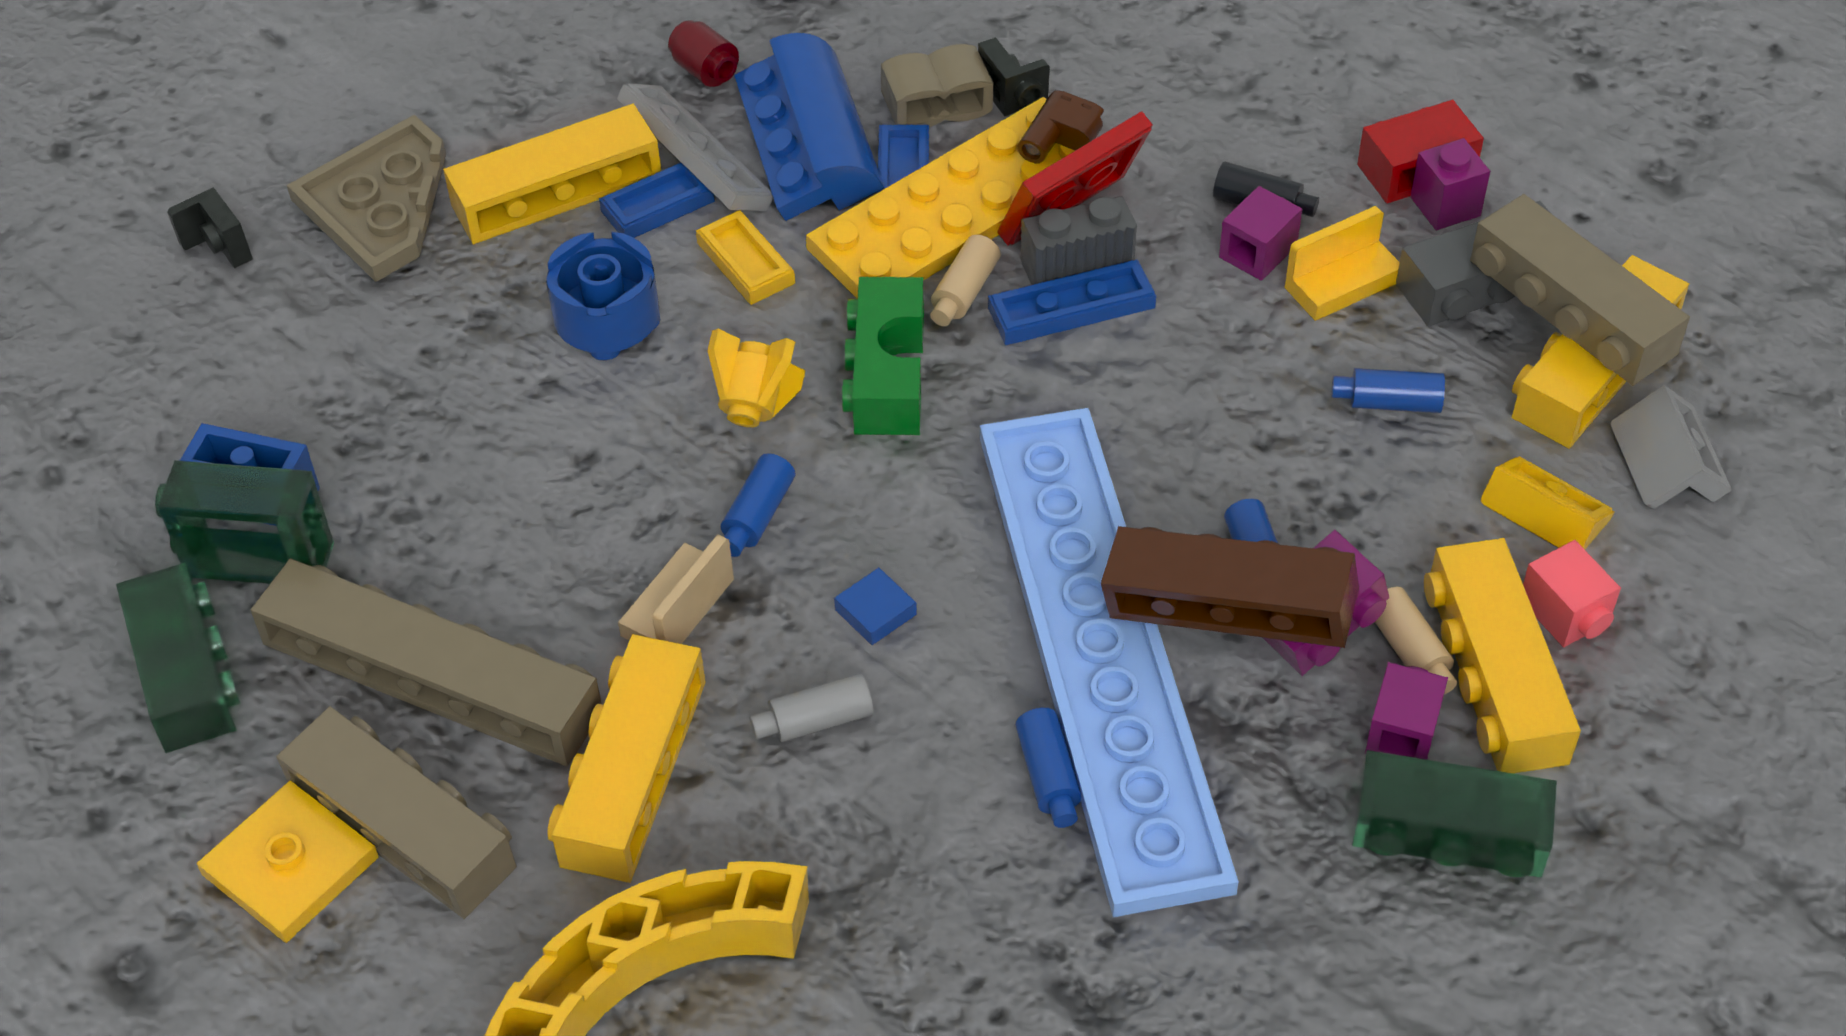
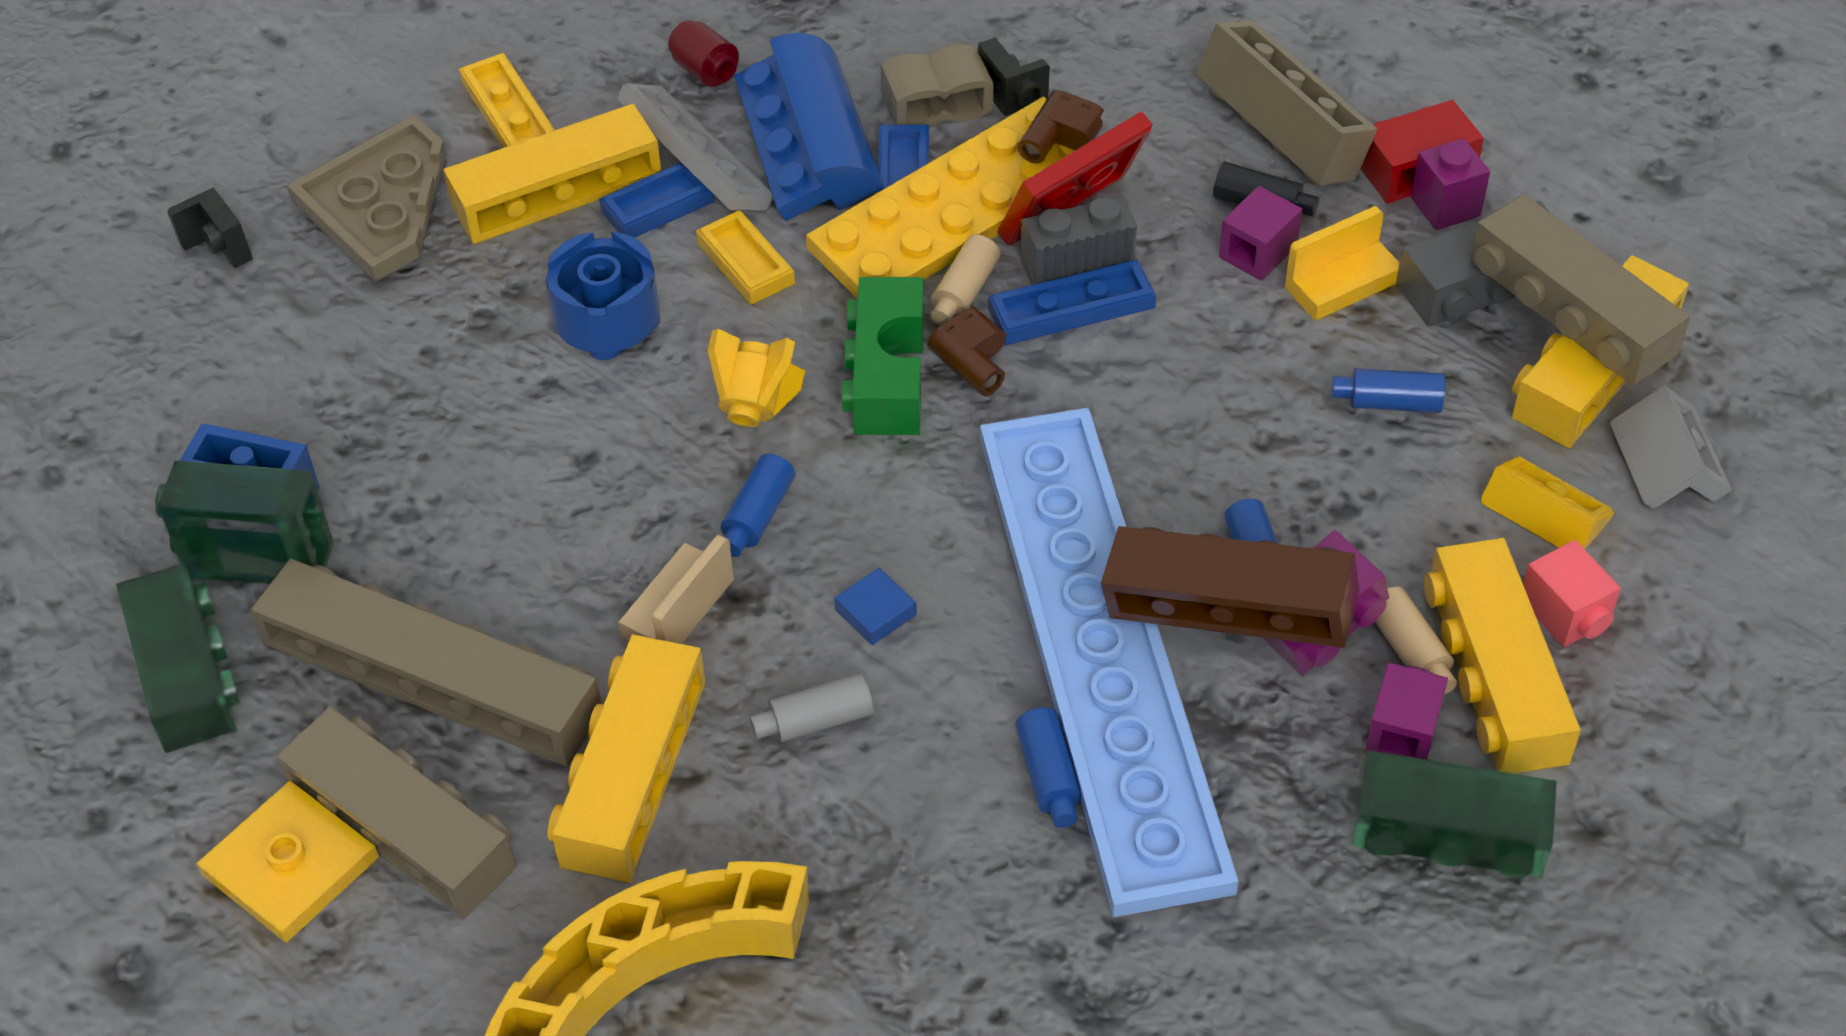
none -> yellow tile [459,53,555,148]
none -> reddish brown piece [927,307,1006,396]
none -> dark tan brick [1196,20,1378,186]

